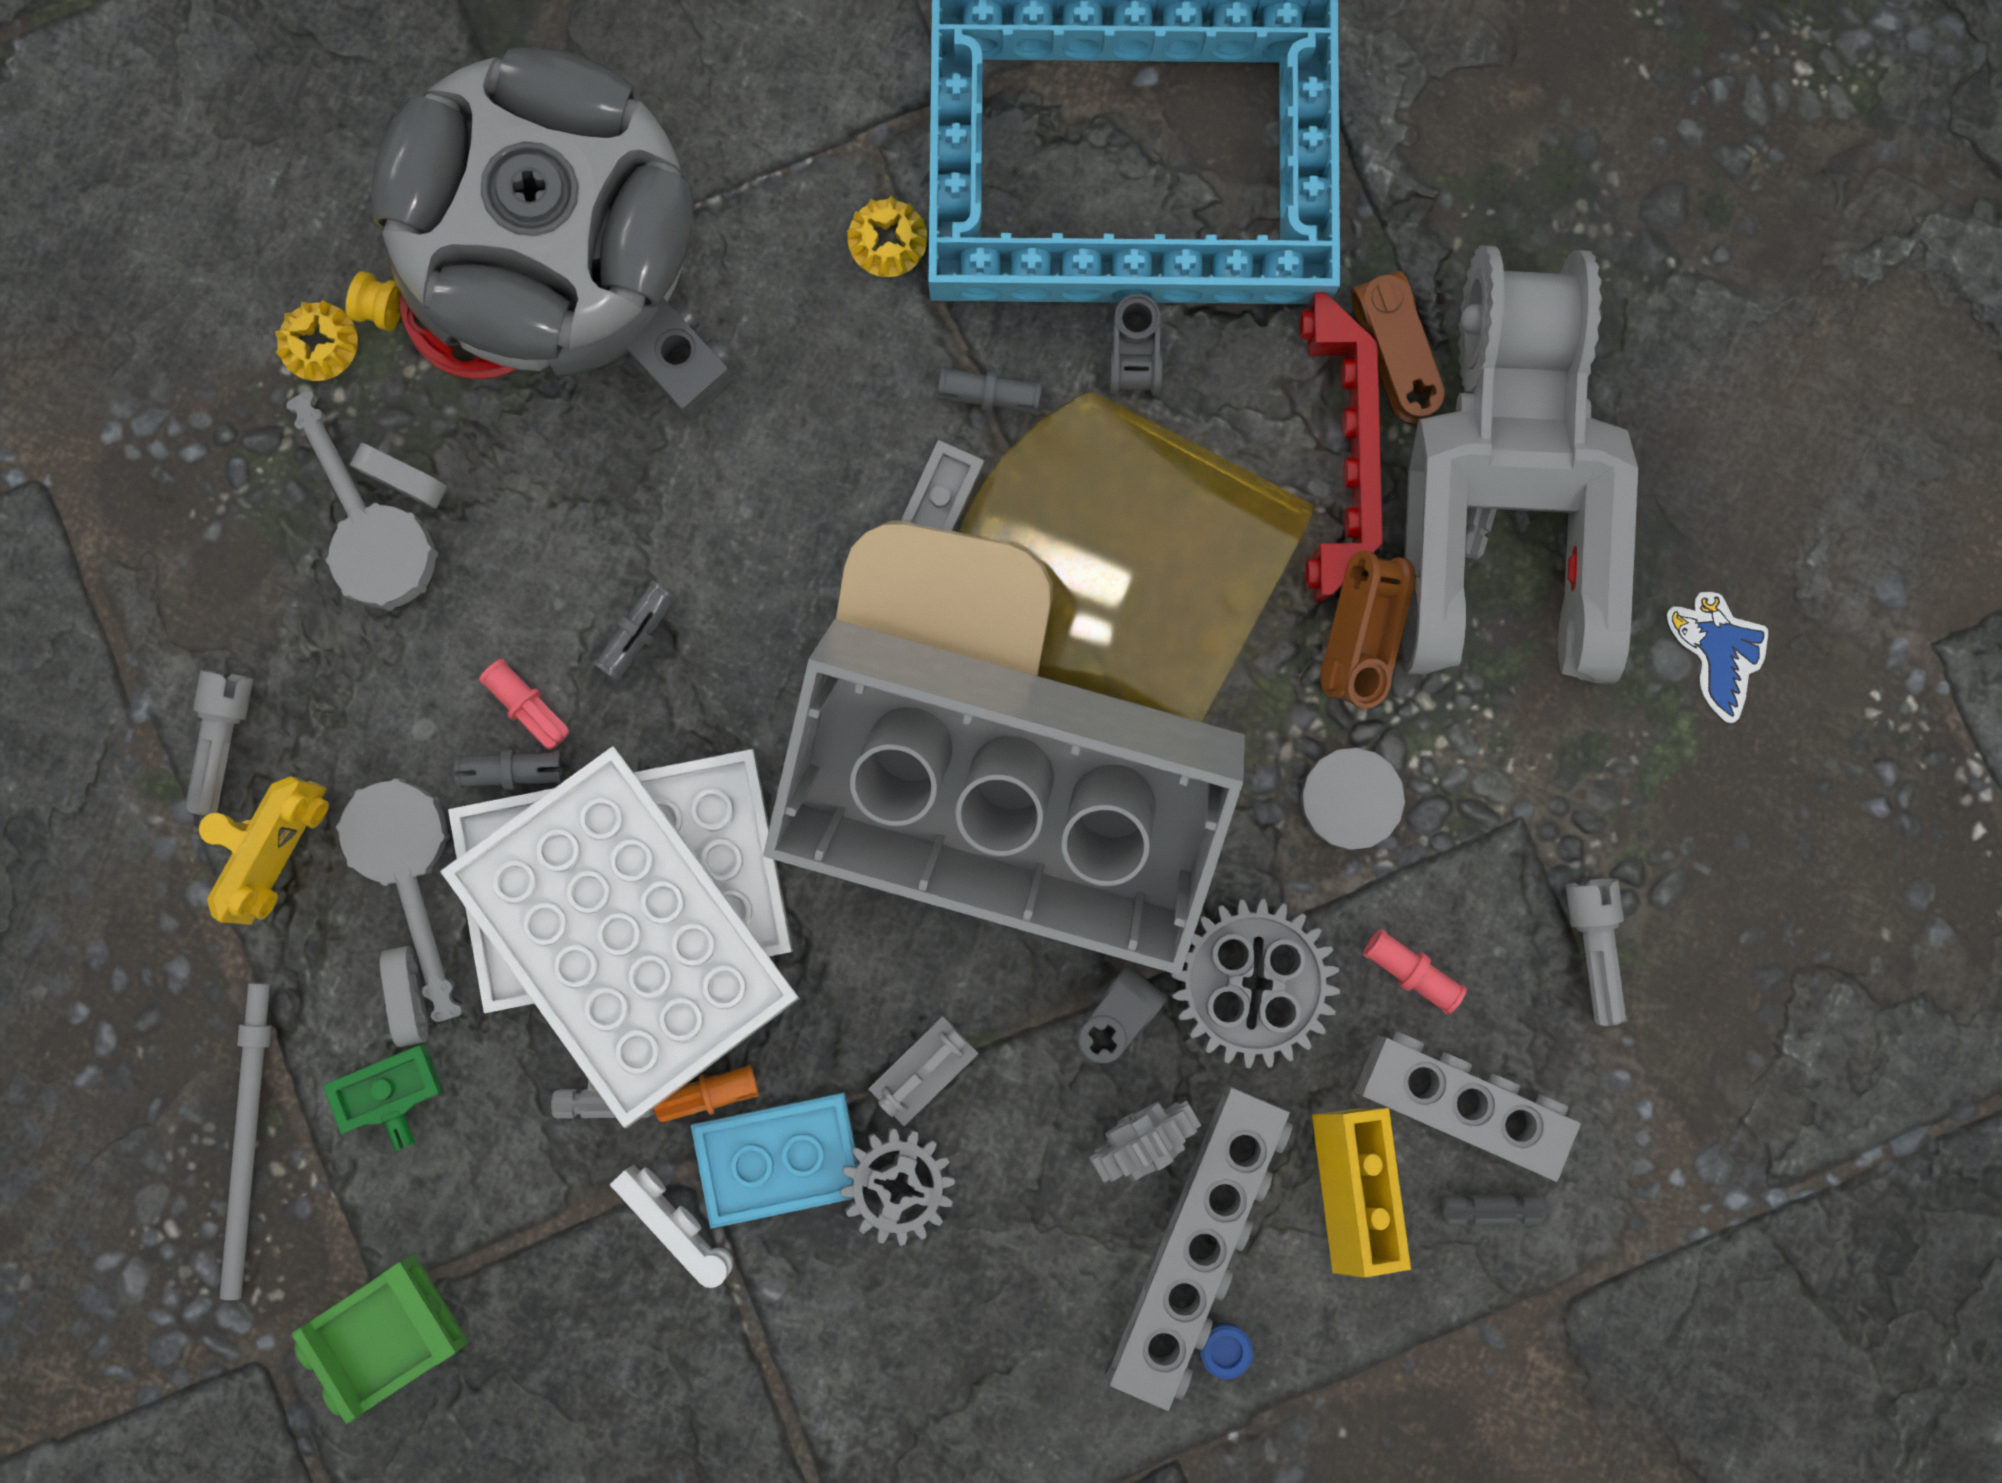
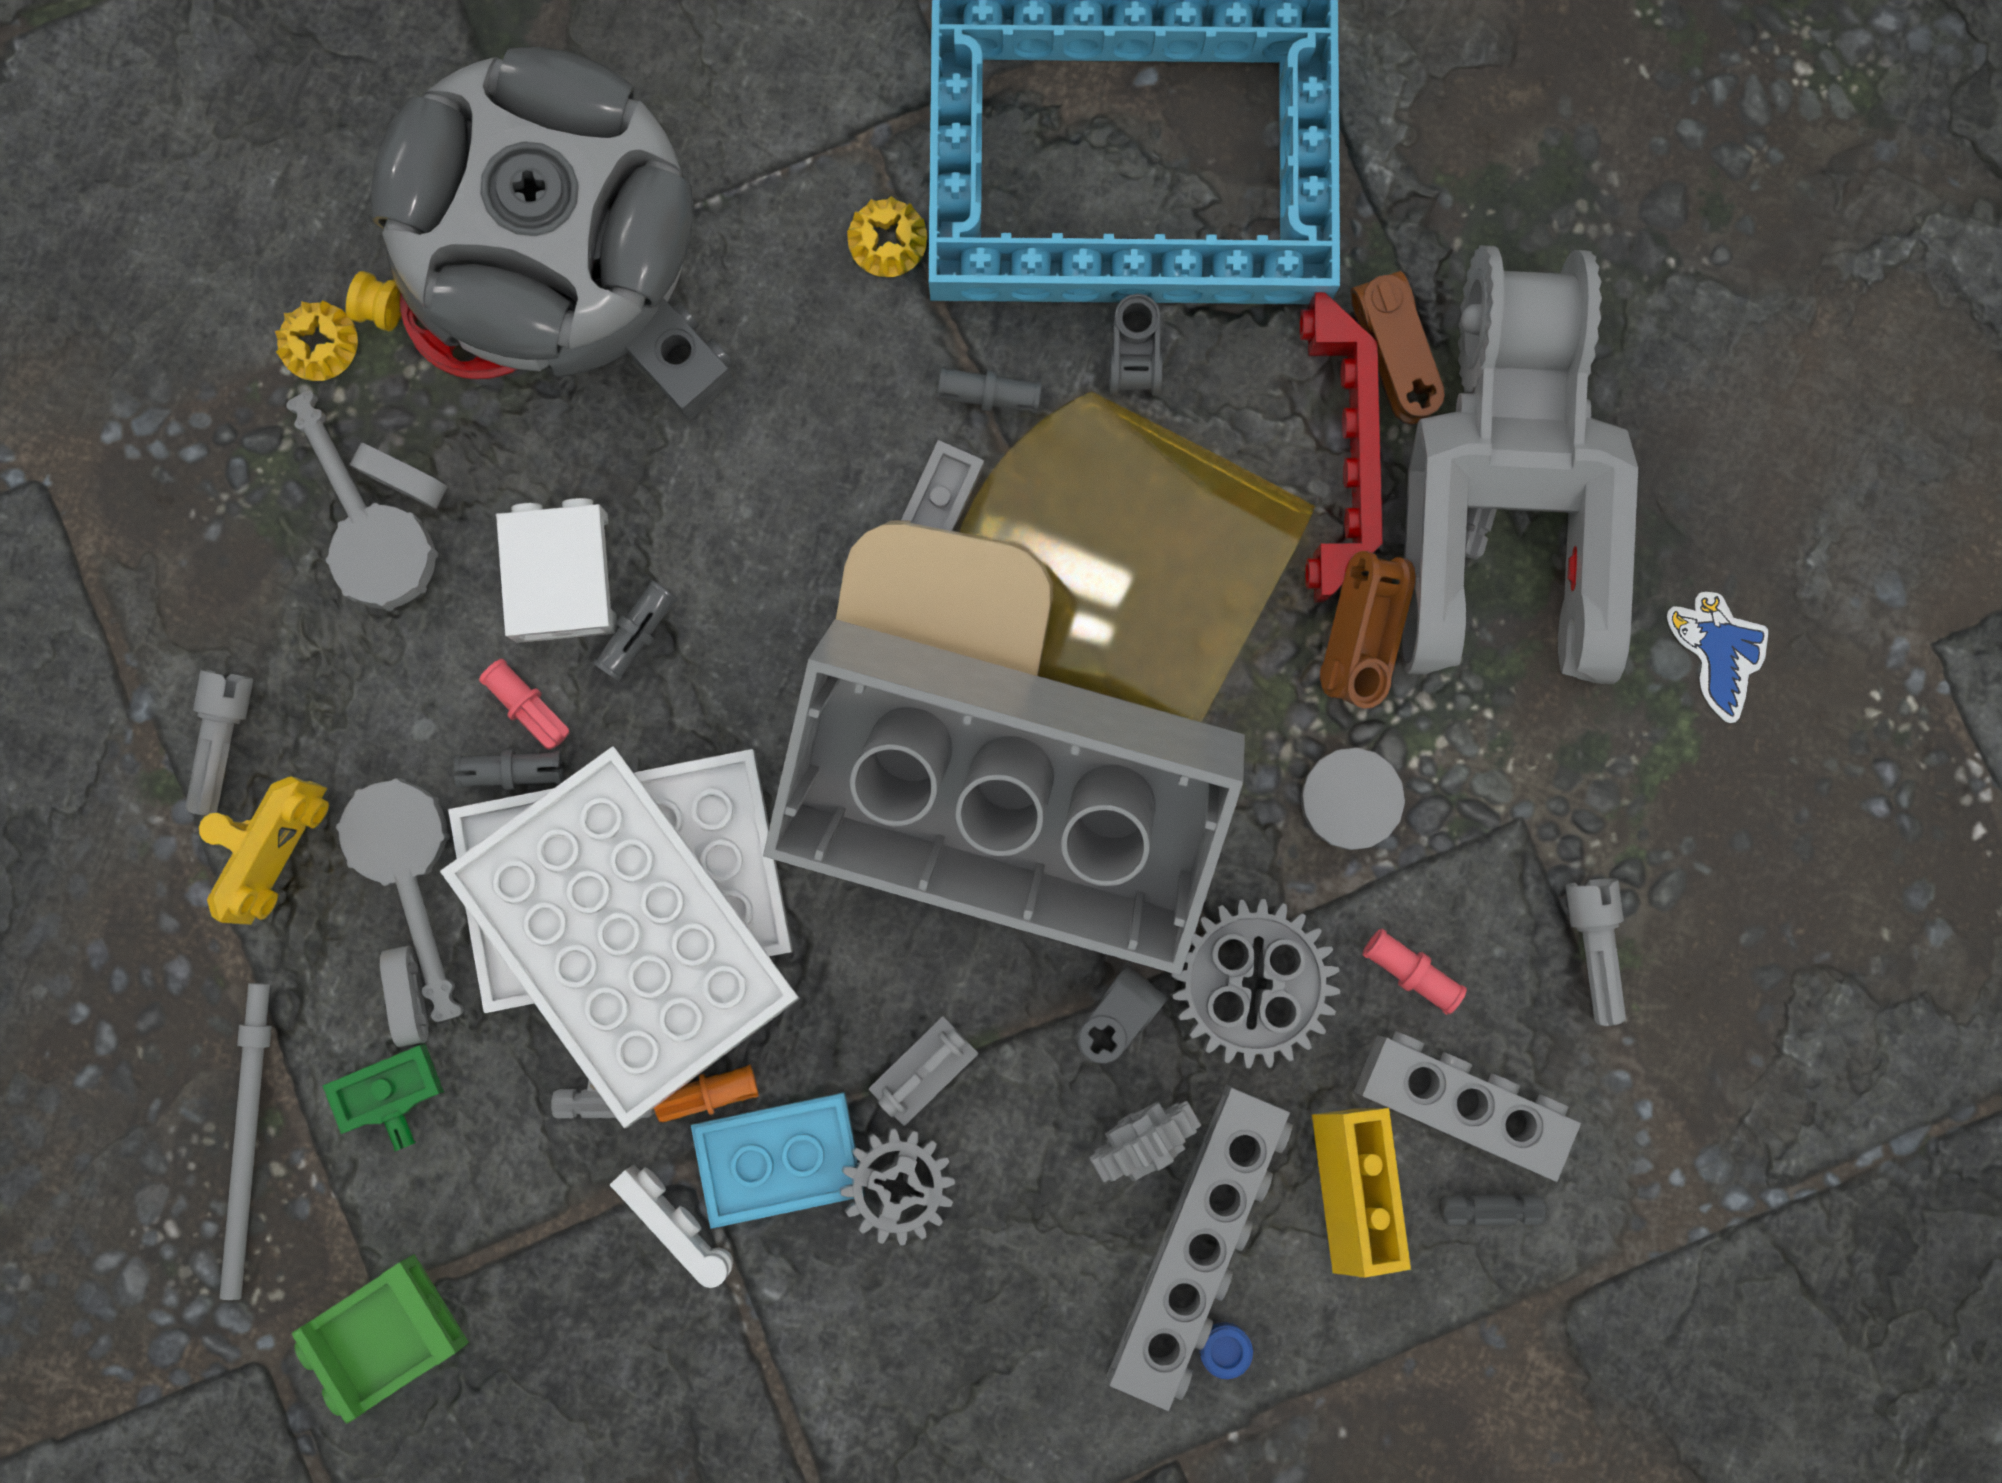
none -> white panel [496,498,618,643]

